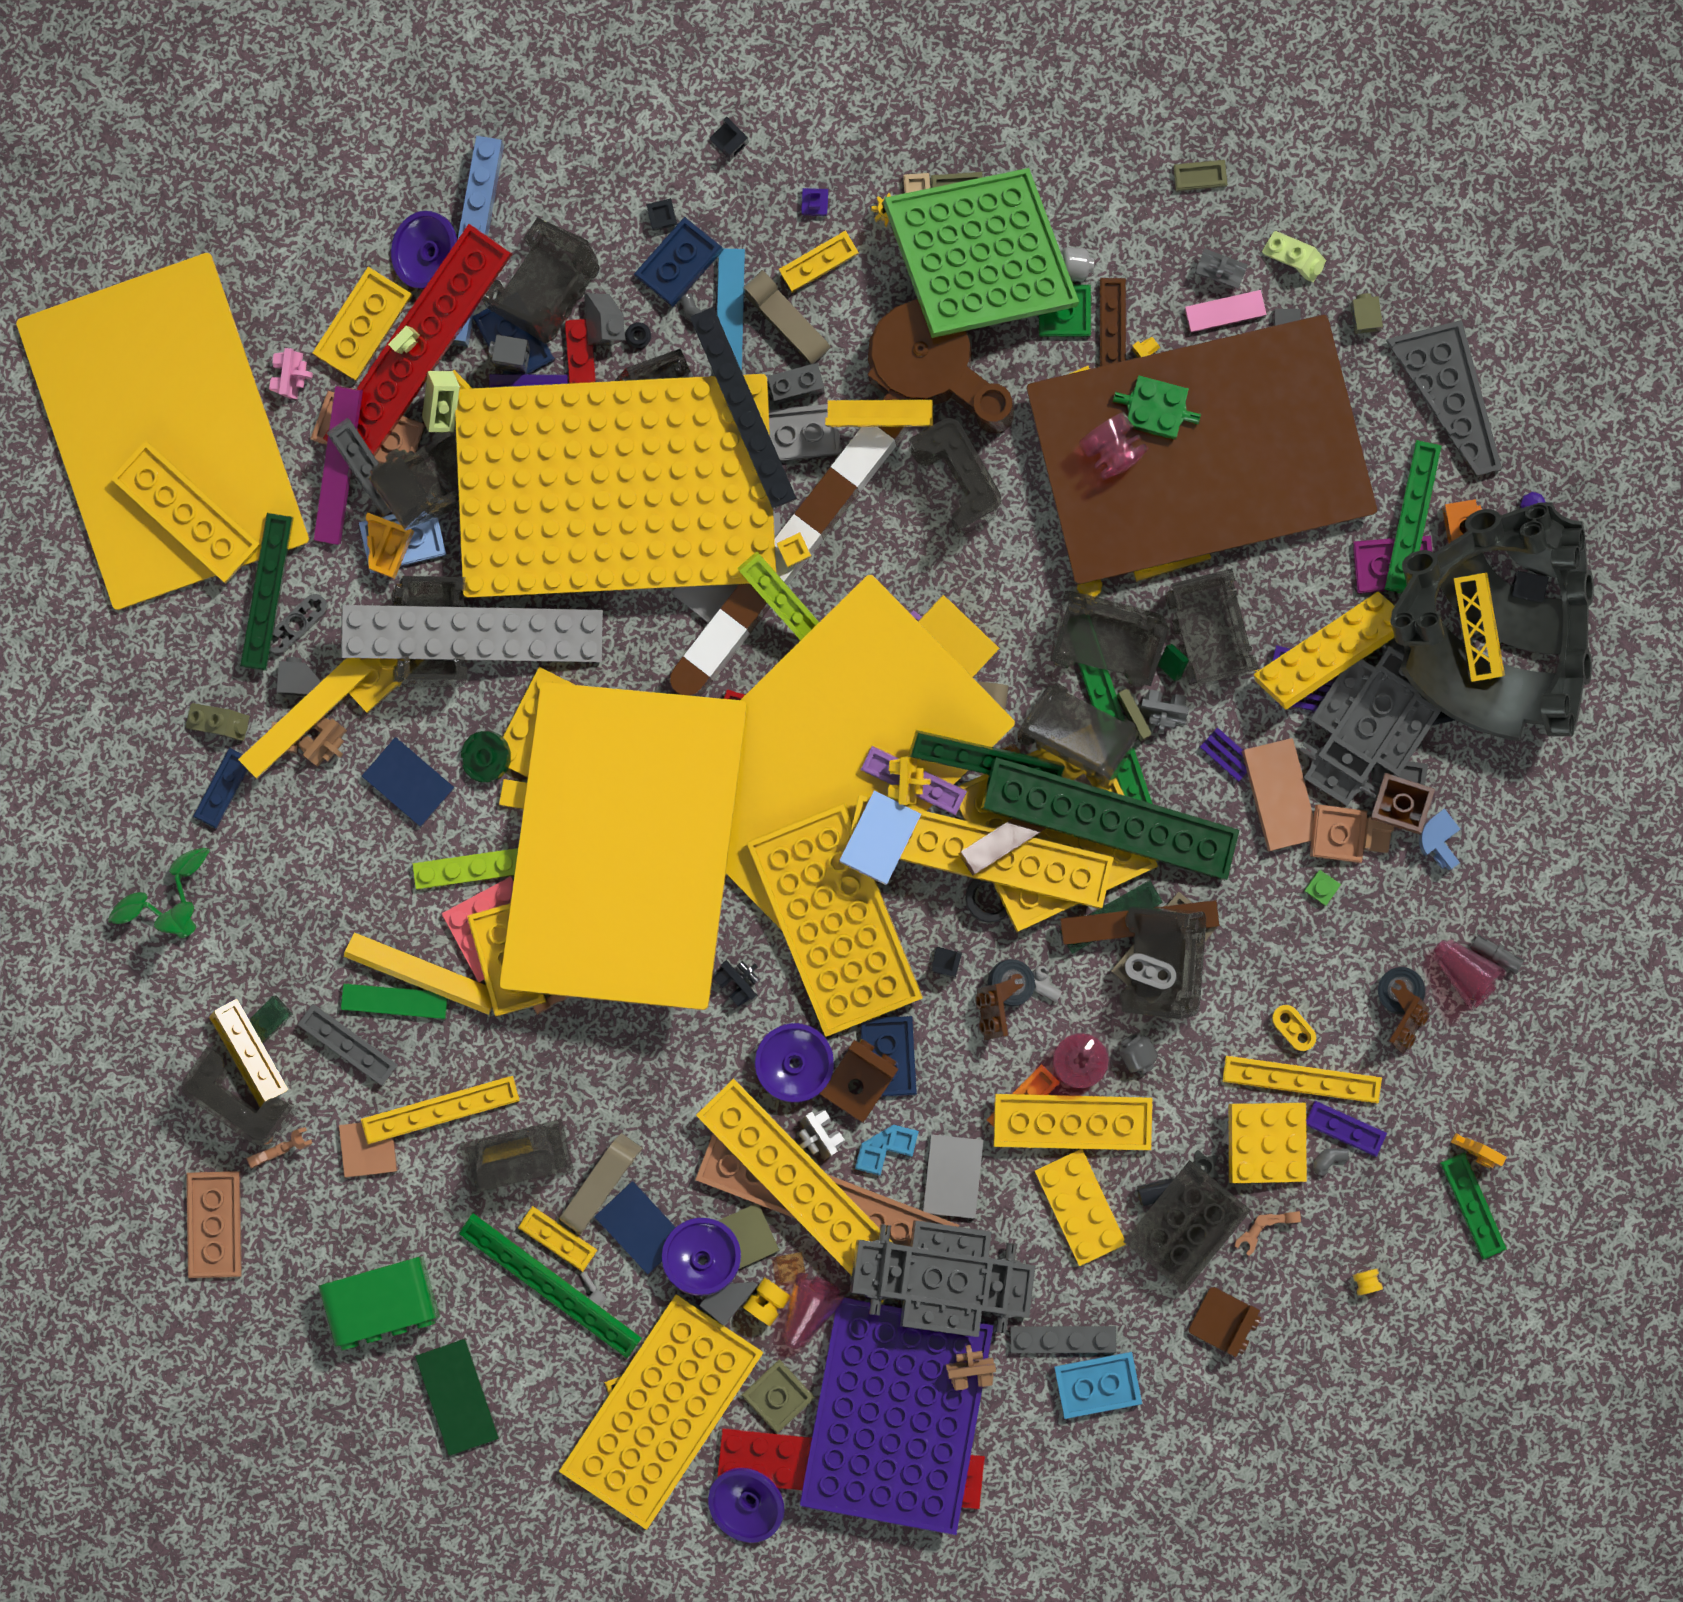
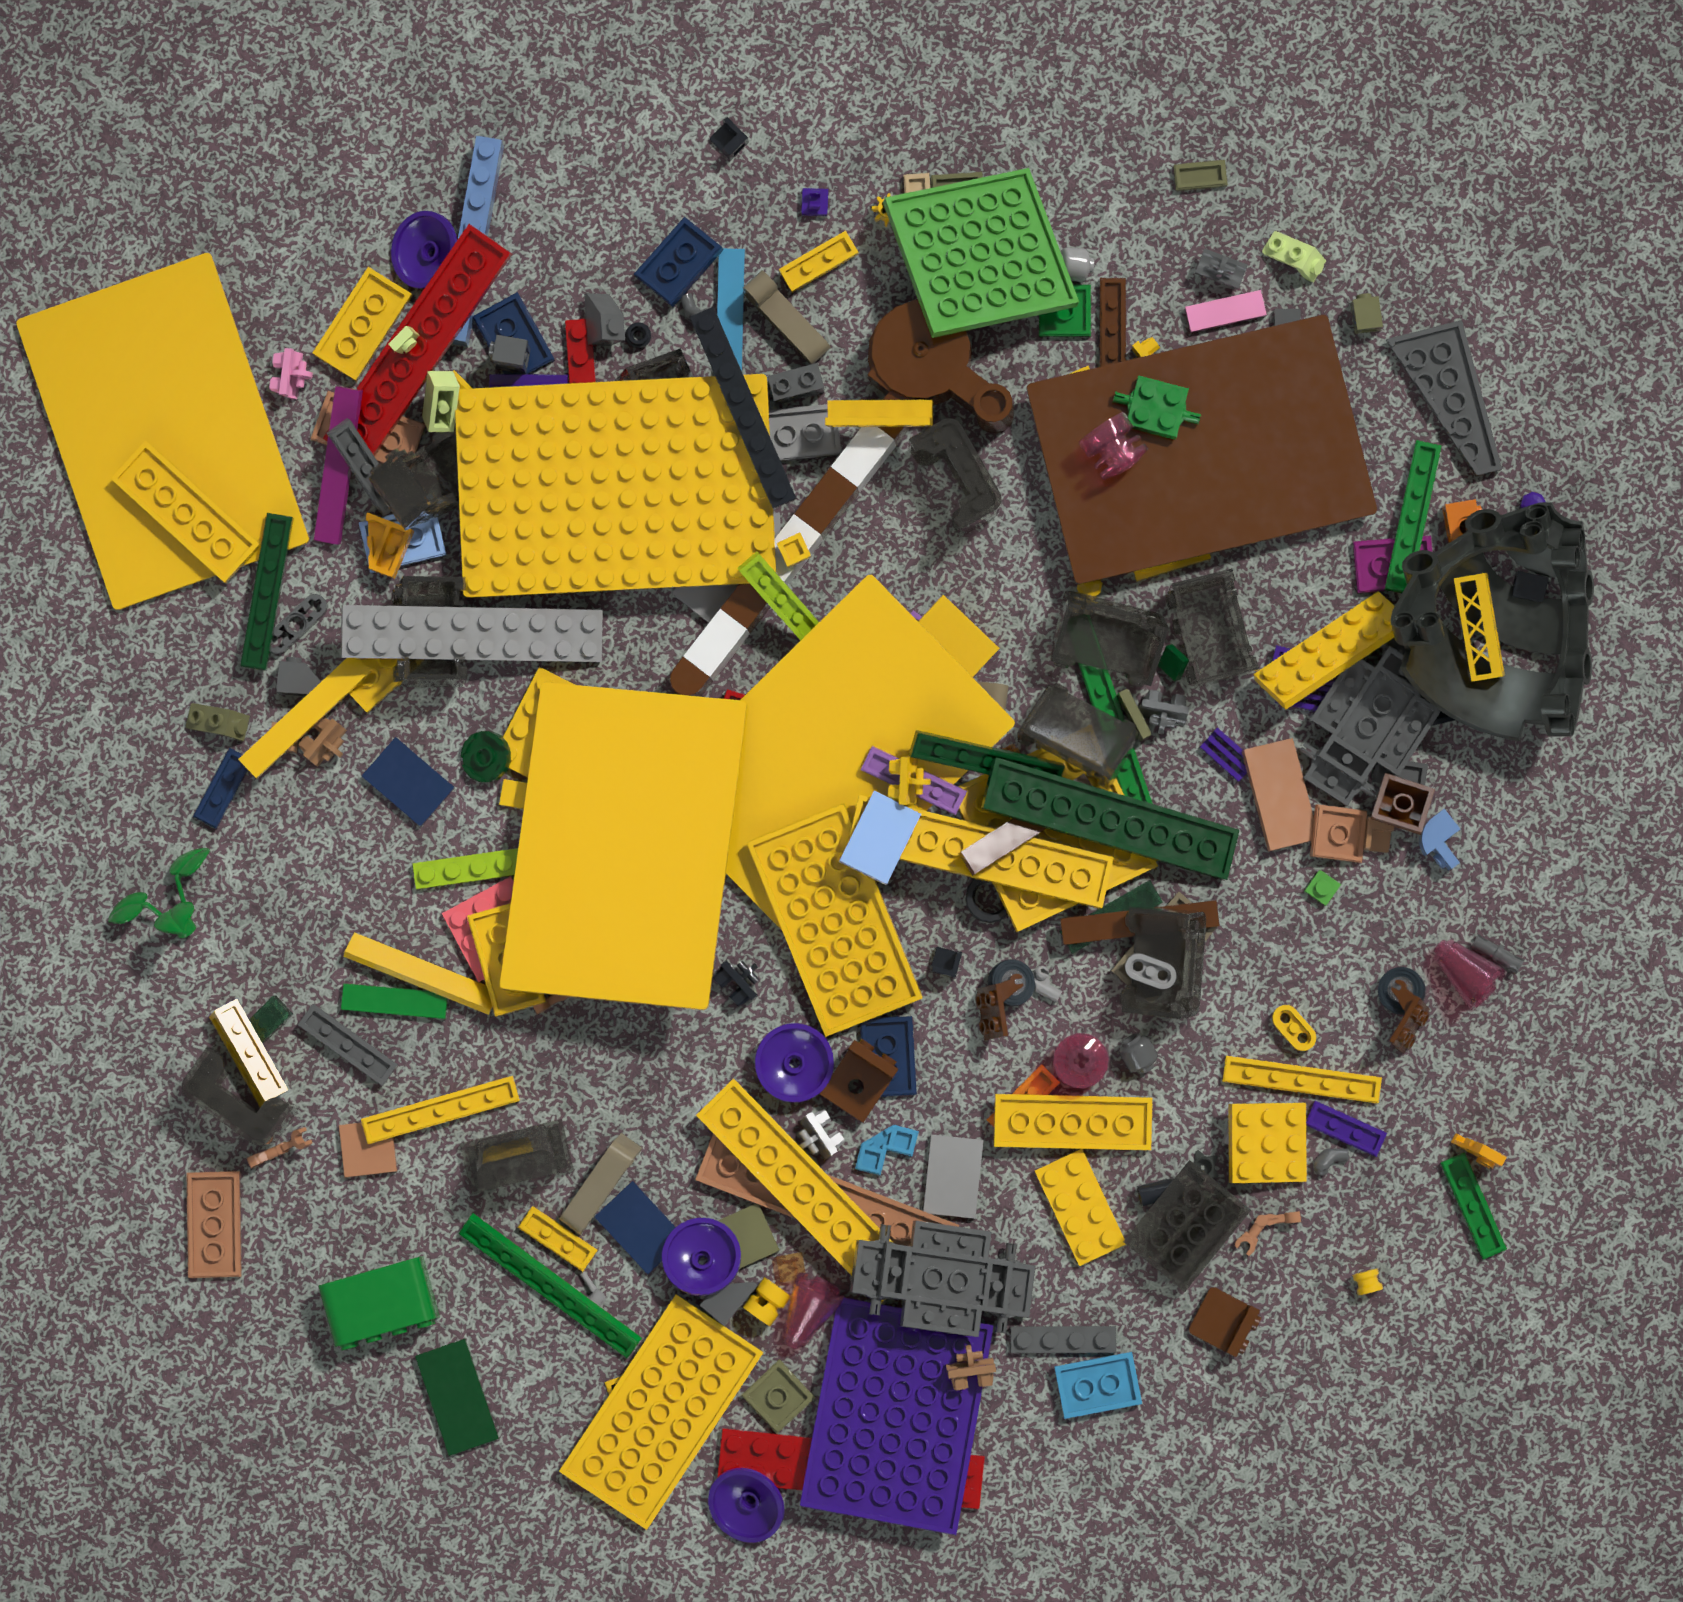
clear smoke windscreen [482,217,600,344] -> none
black plate [646,198,677,231] -> none

